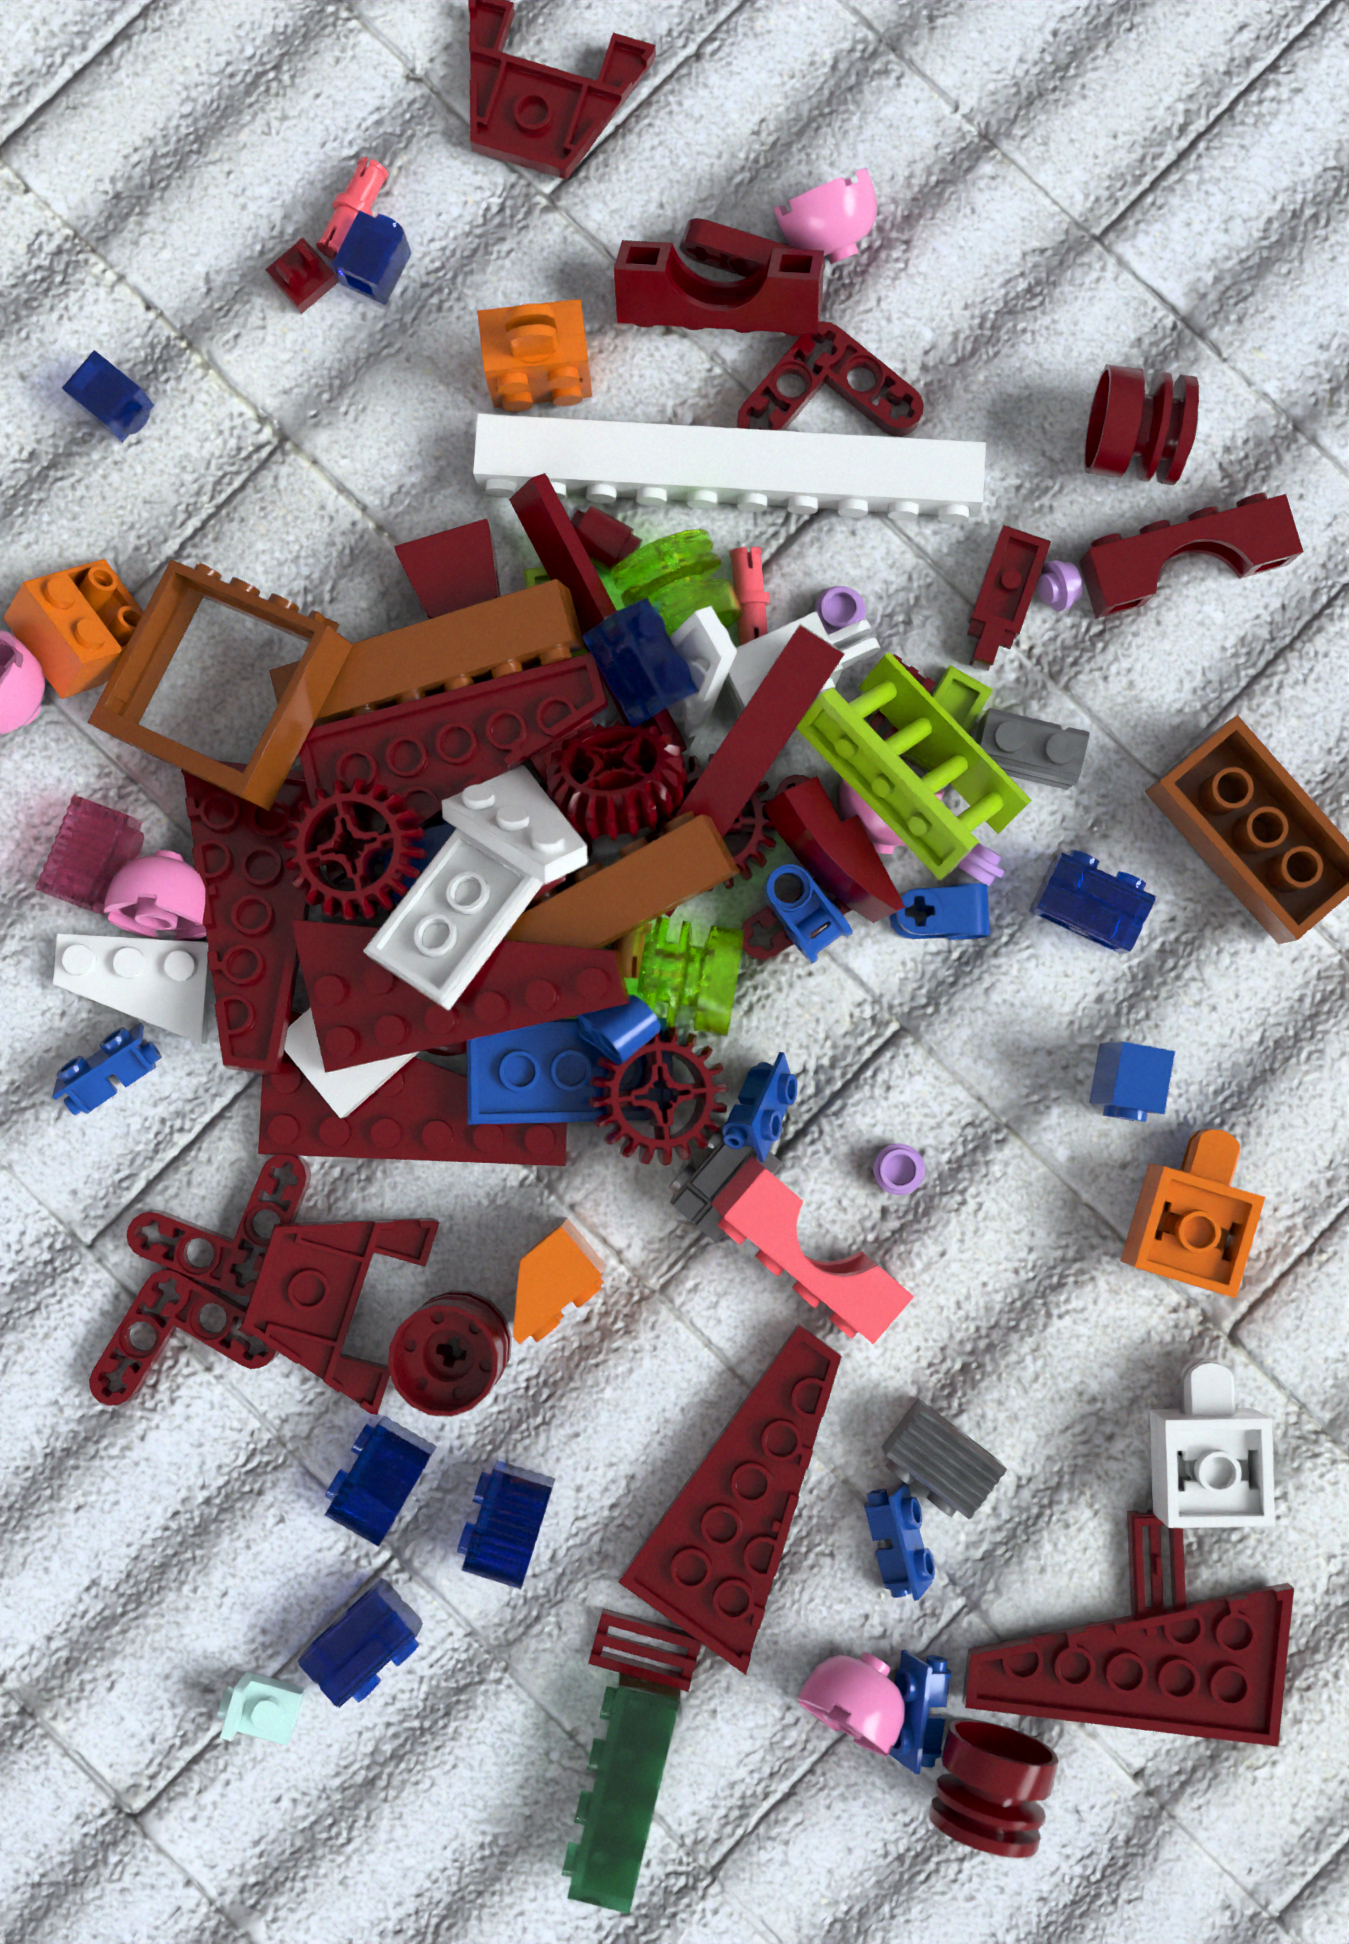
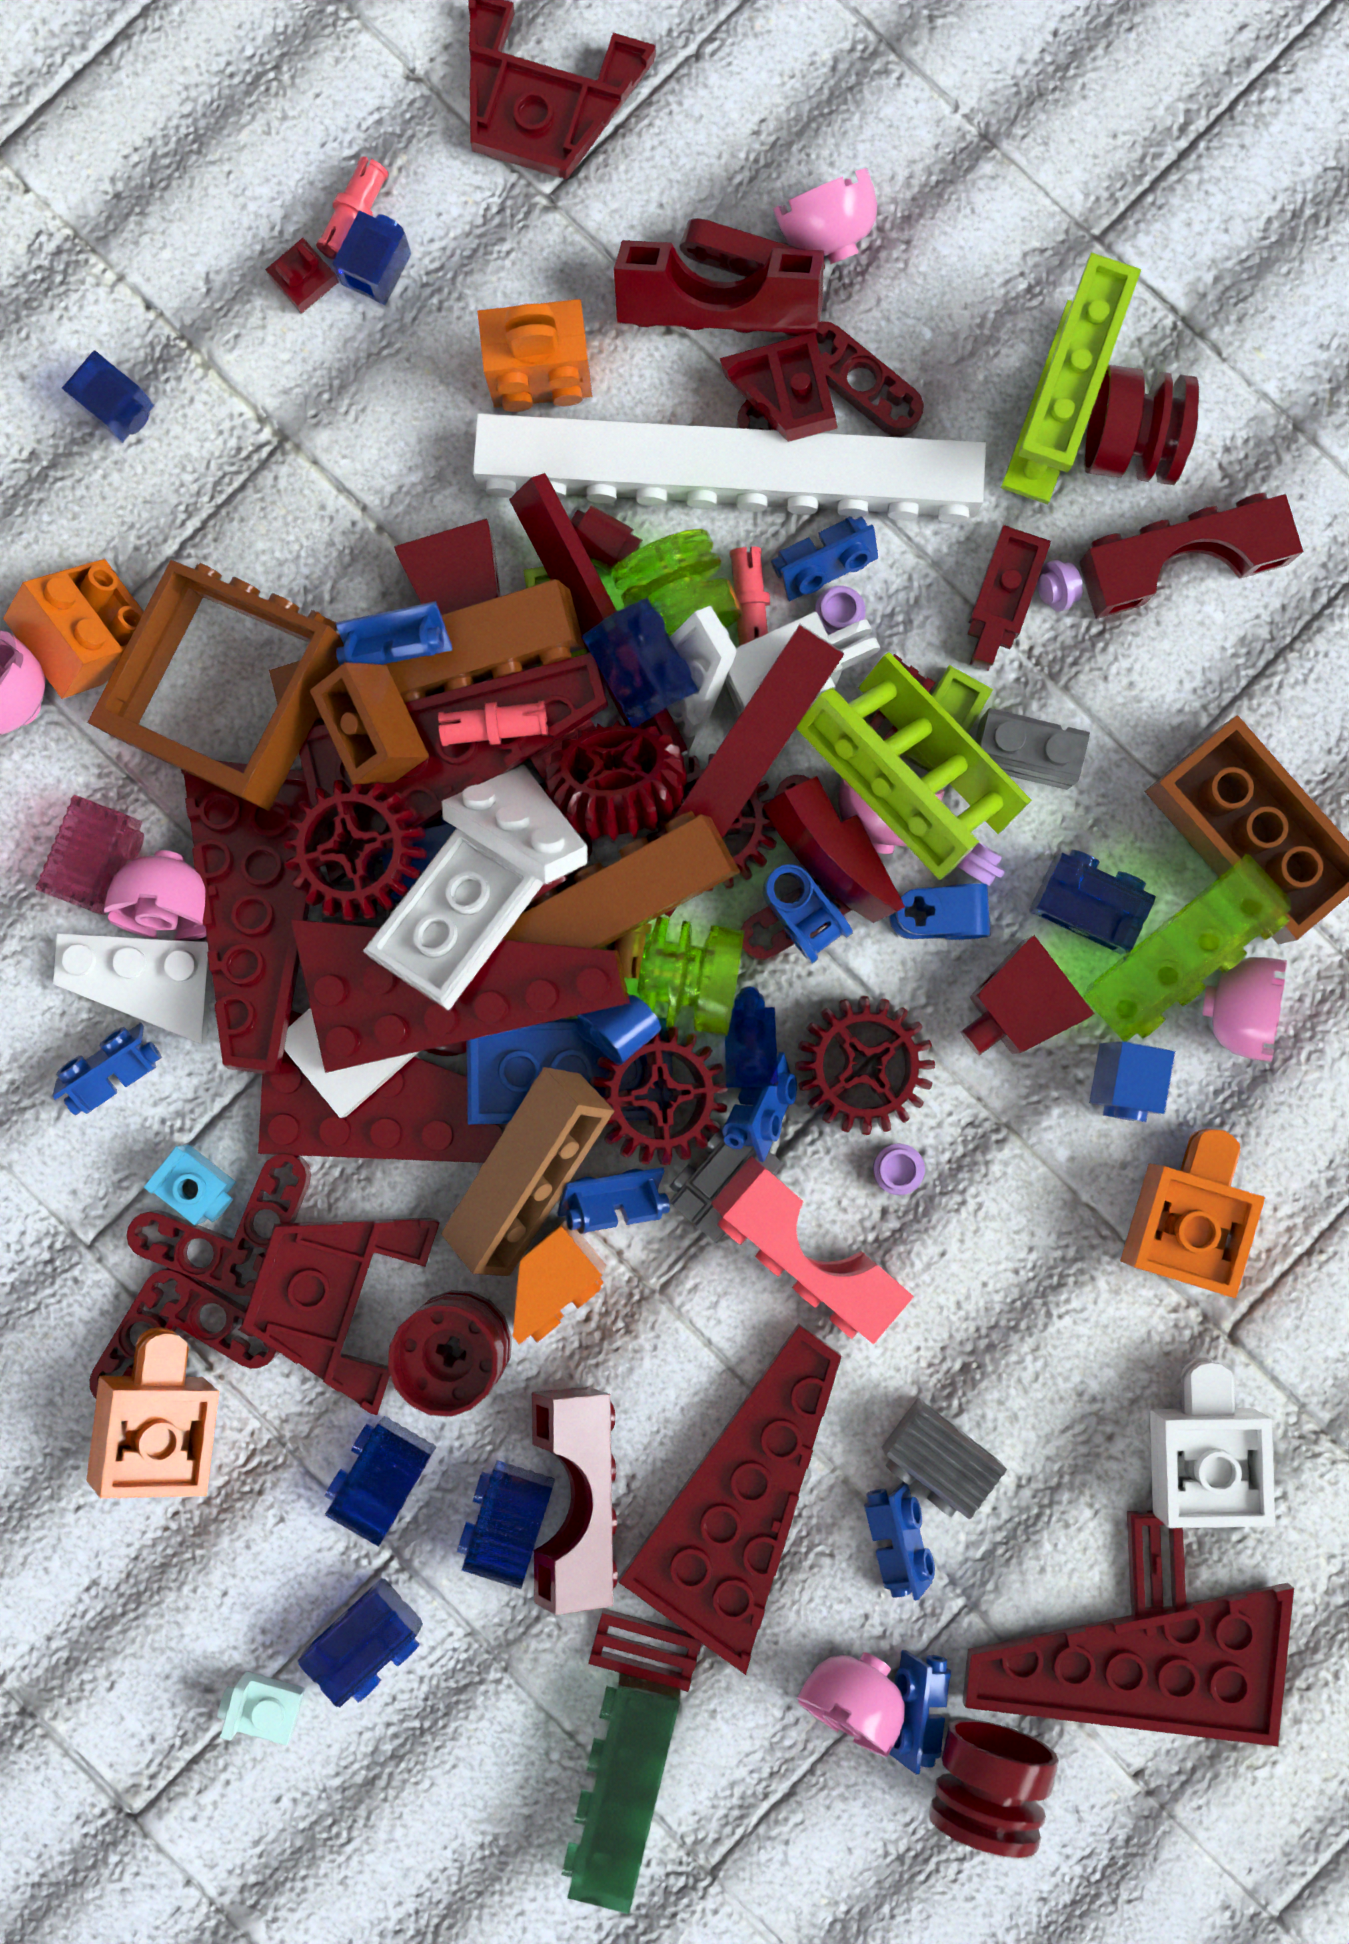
none -> brick [86,1327,219,1498]
none -> medium azure brick [144,1144,236,1225]
none -> dark orange brick [310,663,429,784]
none -> blue hinge [336,601,453,666]
none -> coral pin [438,701,548,746]
none -> medium nougat brick [441,1067,614,1276]
none -> arch [532,1387,618,1615]
none -> blue hinge [557,1167,670,1234]
none -> dark red wing [720,332,838,442]
none -> clear blue hinge [724,986,778,1088]
none -> blue hinge [771,516,878,602]
none -> dark red gear [795,996,935,1135]
none -> dark red torso [961,935,1095,1056]
none -> lime fence [1001,252,1142,505]
none -> clear neon green brick [1083,853,1291,1042]
none -> bright pink cylinder [1203,957,1287,1062]

